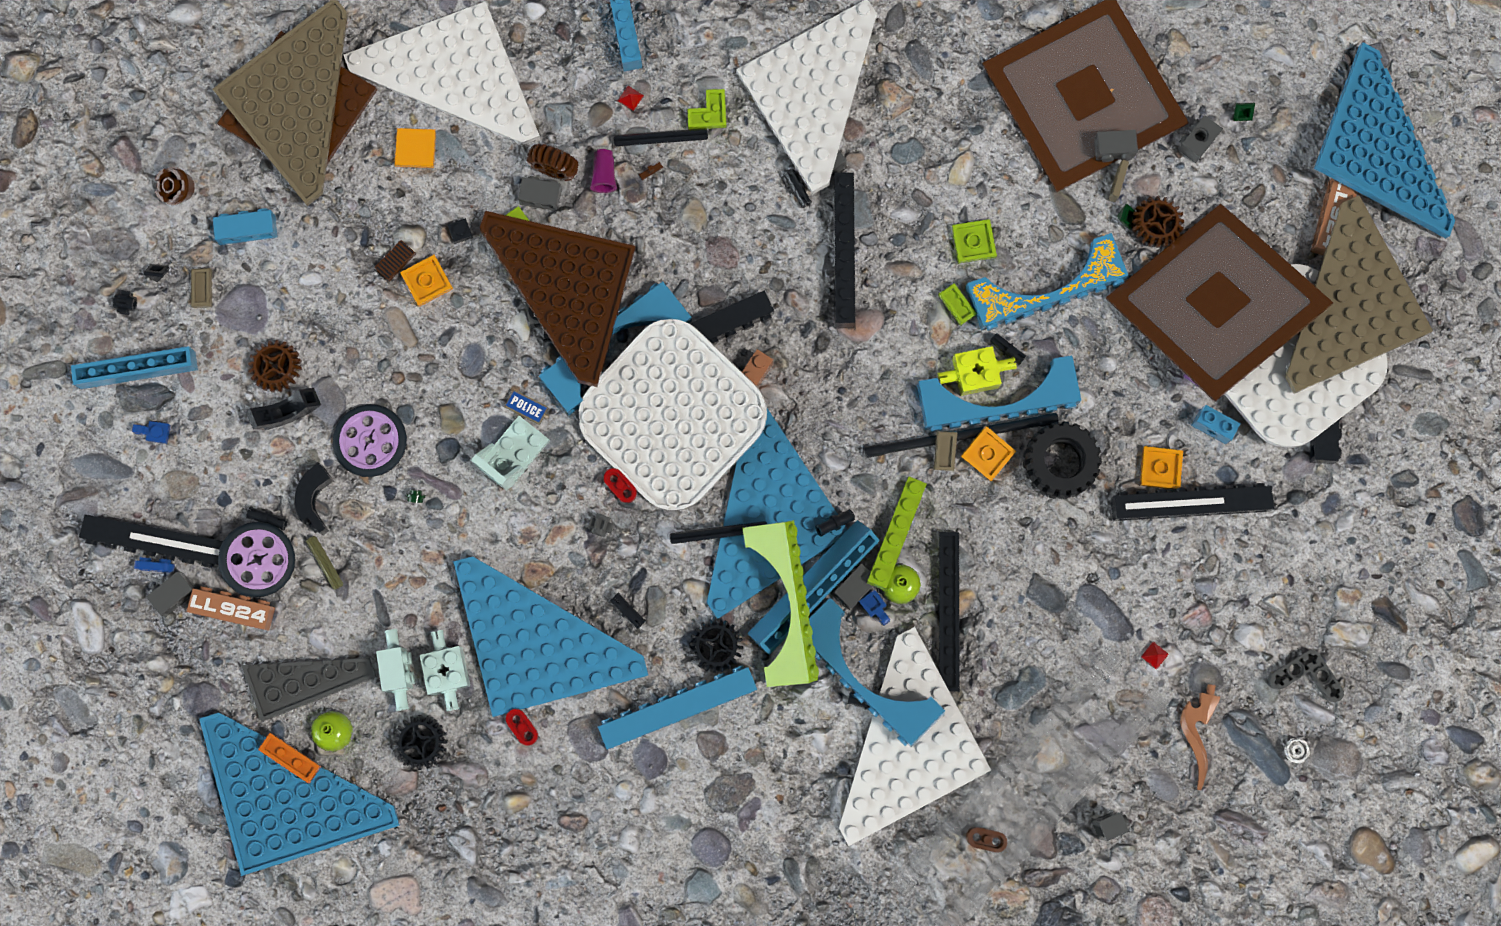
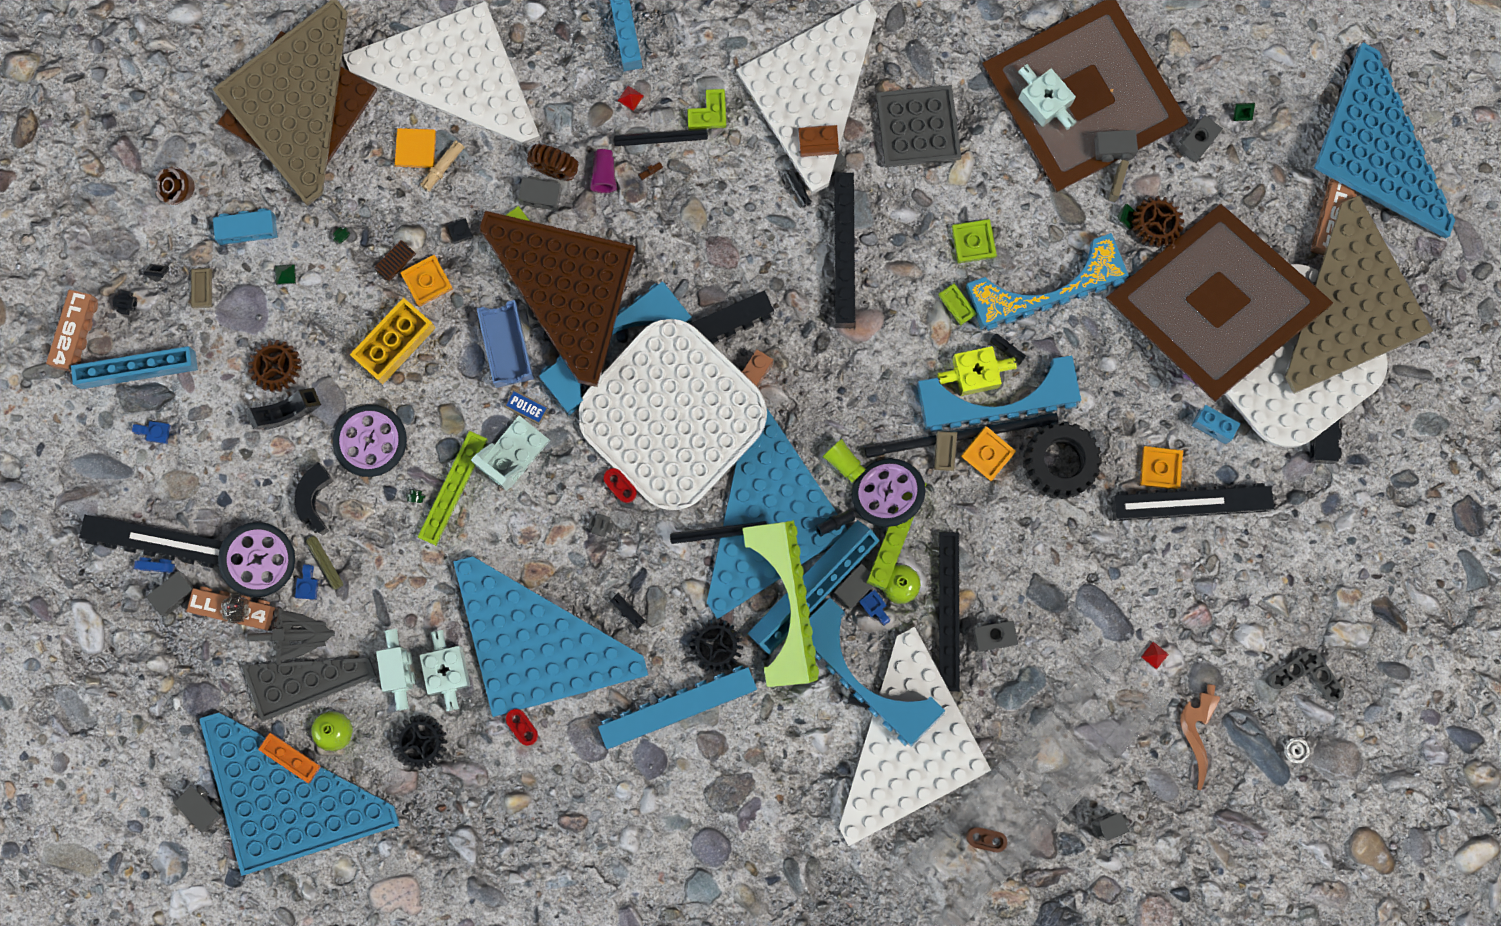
black pin [246,506,288,531] -> none
none -> nougat brick [46,290,98,372]
none -> dark grey brick [174,785,224,832]
none -> clear smoke head [222,593,249,623]
none -> dark grey bar [248,607,335,665]
none -> dark green slope [275,264,296,285]
none -> blue plate [295,564,319,600]
none -> dark green plate [333,227,351,244]
none -> yellow brick [350,297,436,385]
none -> lime plate [418,431,488,546]
none -> tan pin [420,140,465,192]
none -> medium blue brick [477,300,534,388]
none -> dark orange plate [799,125,839,157]
none -> lime plant [822,438,866,482]
none -> wedge [851,458,926,527]
none -> dark grey plate [876,85,962,168]
none -> dark grey brick [972,618,1018,652]
none -> light aqua brick [1018,64,1076,130]

